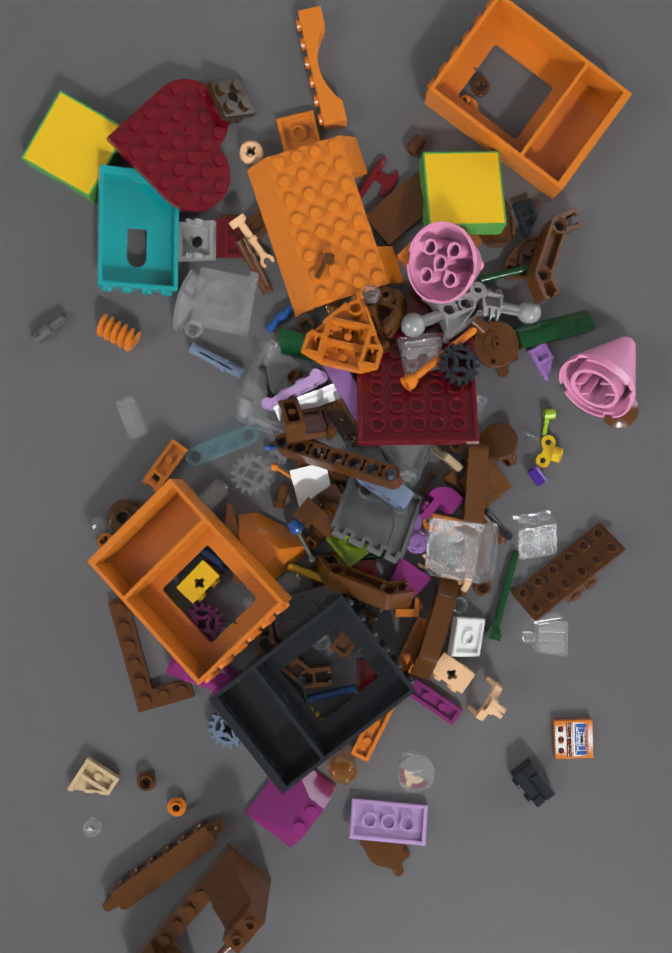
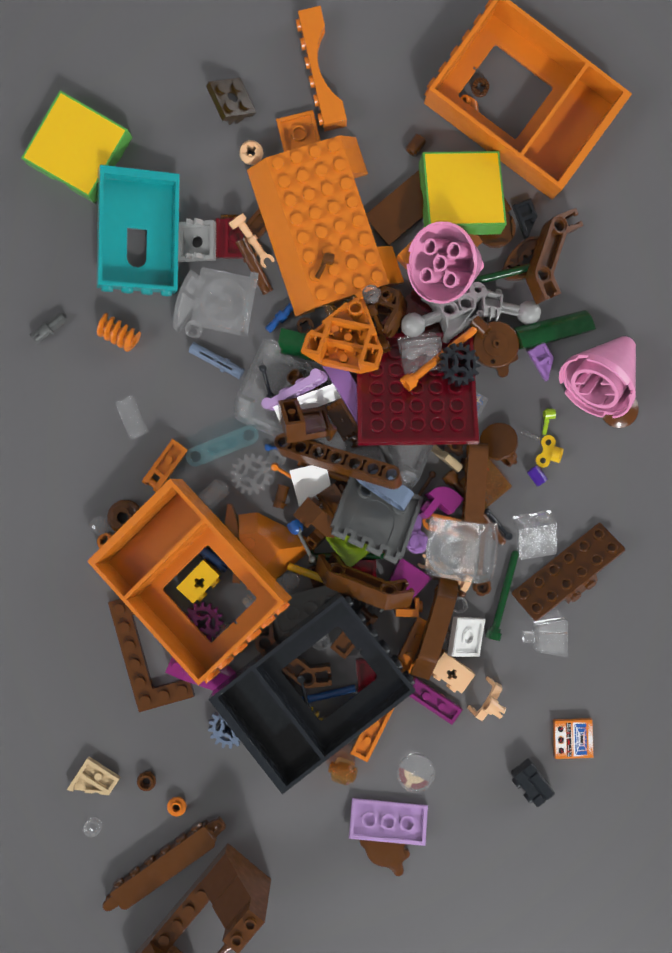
dark red plate [106,79,231,213] -> none
magenta slope [245,770,336,847] -> none
dark red piece [358,156,399,200] -> none

